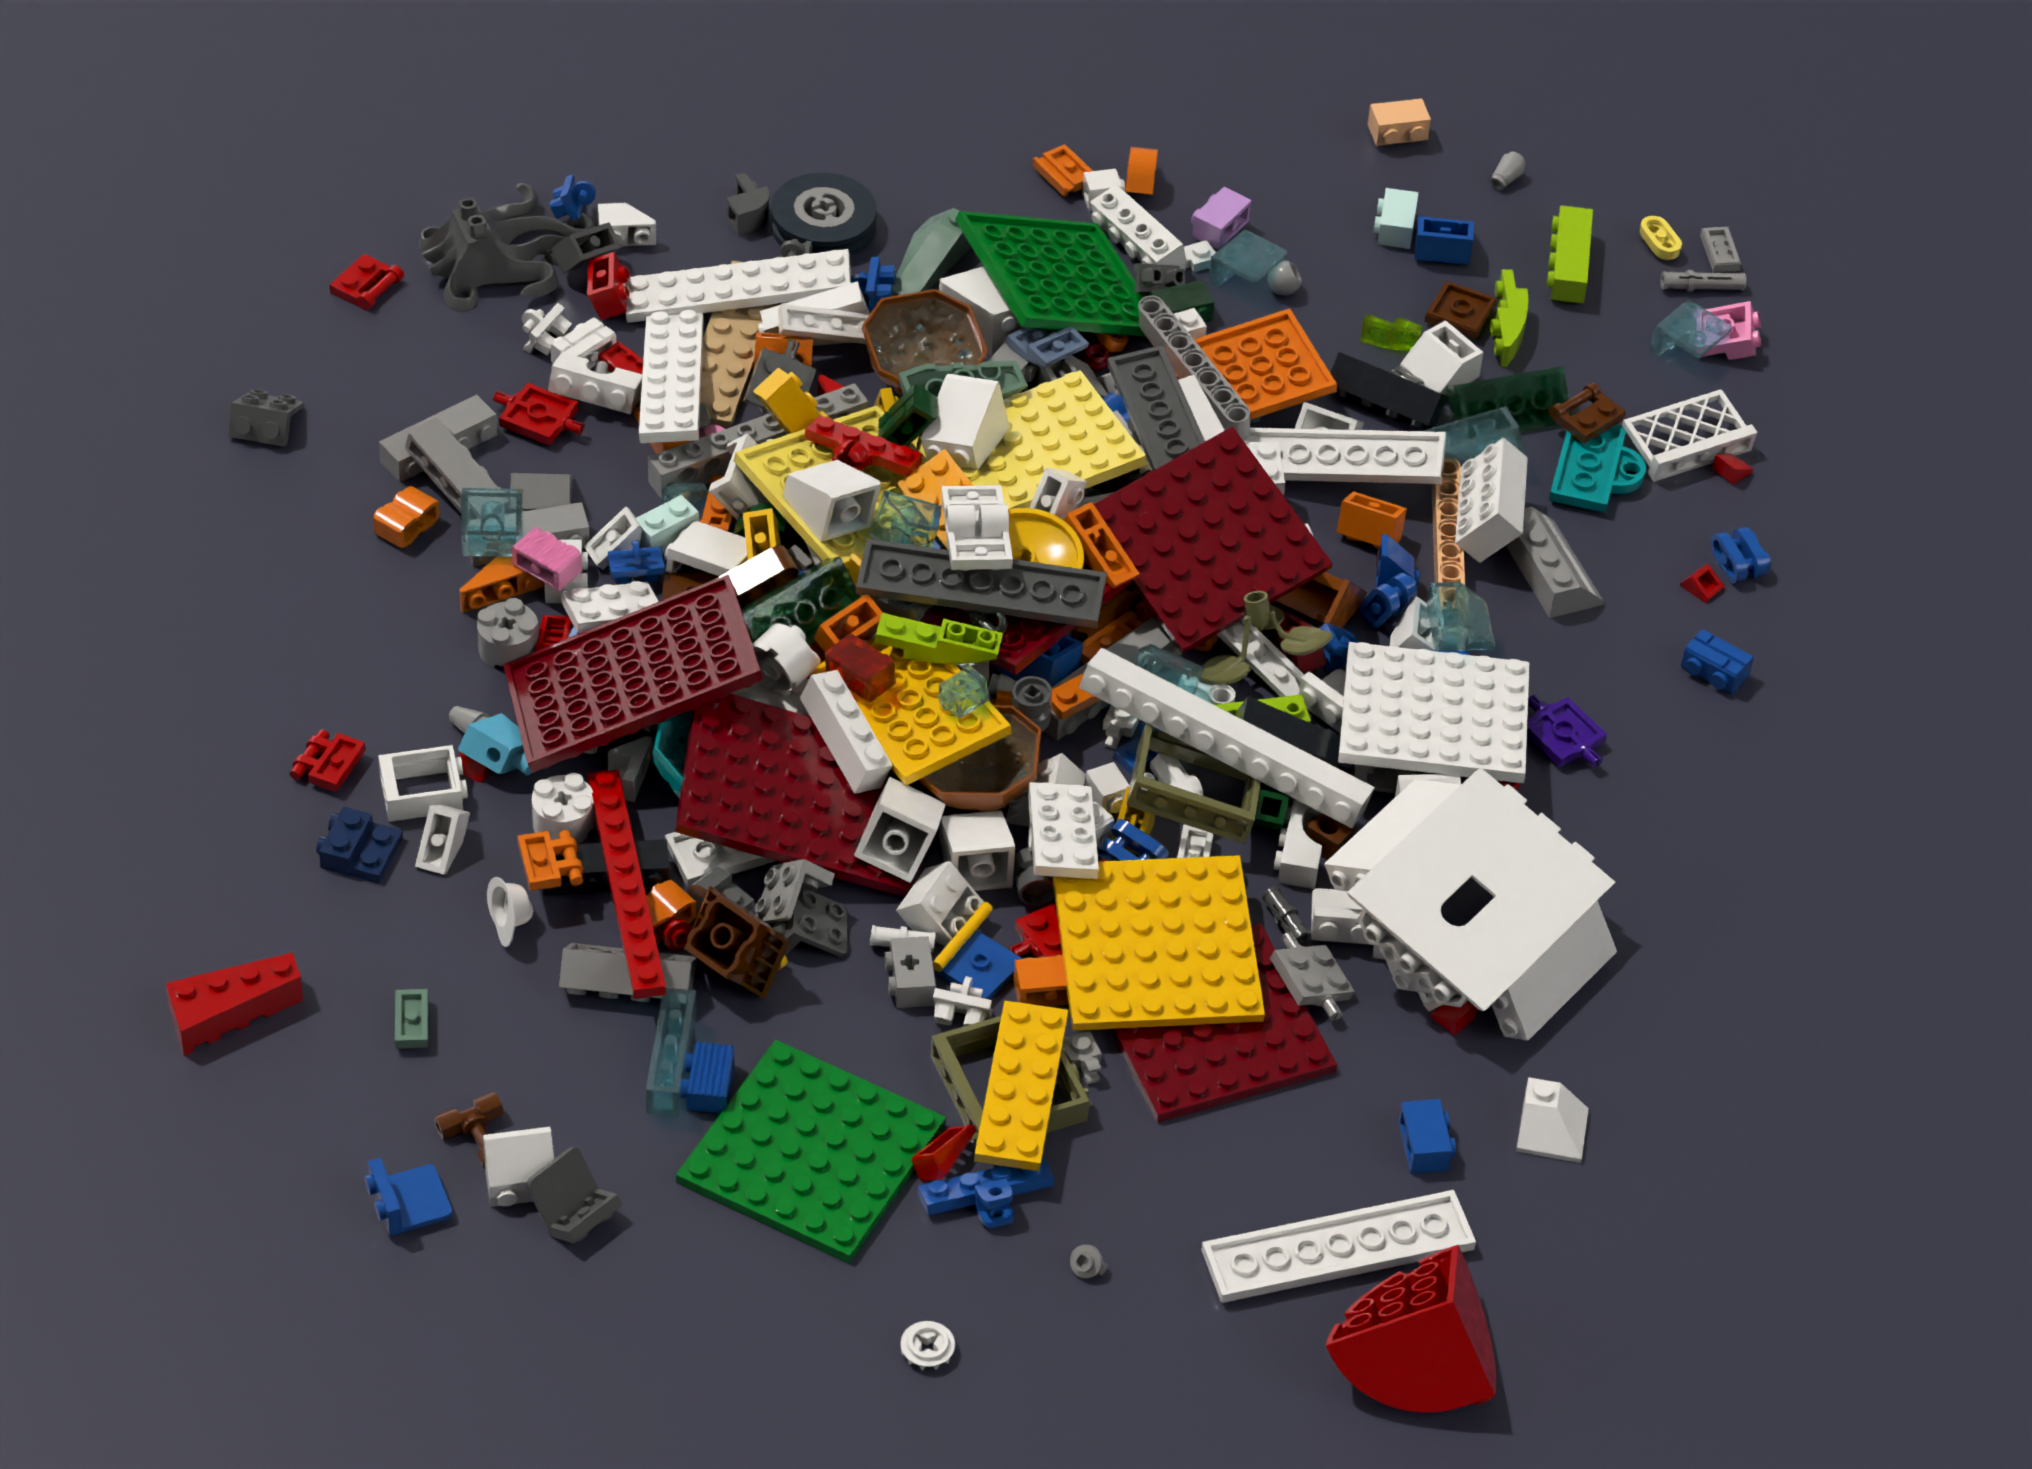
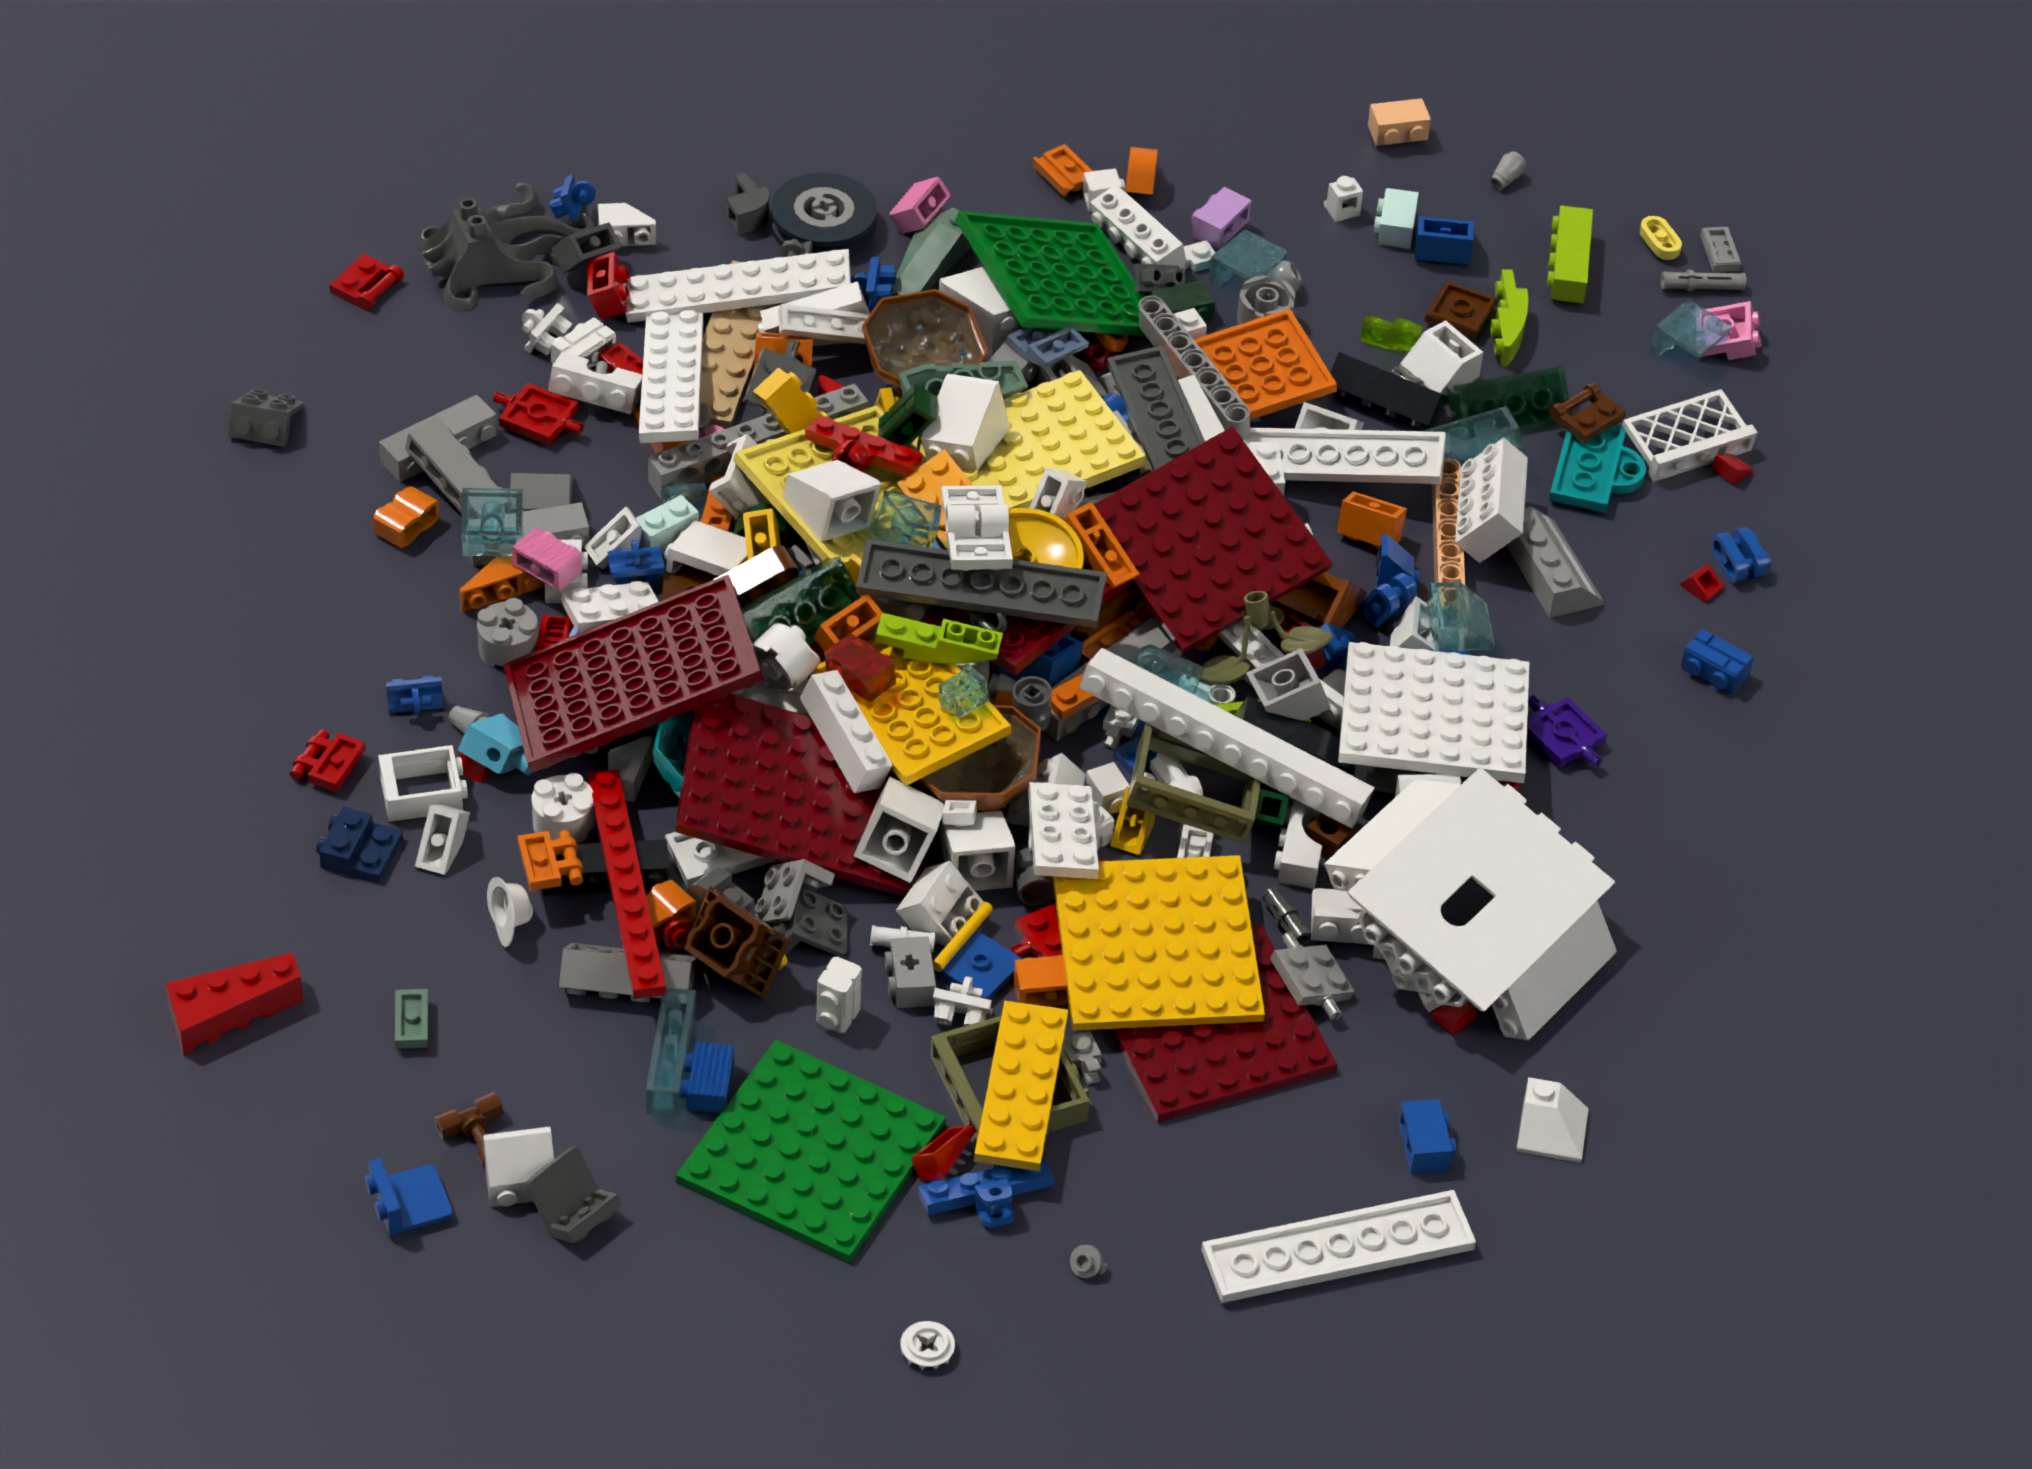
blue brick [1097,819,1169,861] -> none
red brick [1326,1244,1496,1412] -> none
none -> blue hips [386,675,444,715]
none -> white brick [816,957,862,1033]
none -> bright pink brick [890,177,951,235]
none -> white plate [942,800,977,828]
none -> light grey brick [1237,275,1295,325]
none -> light grey slope [1246,648,1331,721]
none -> white brick [1324,176,1363,222]

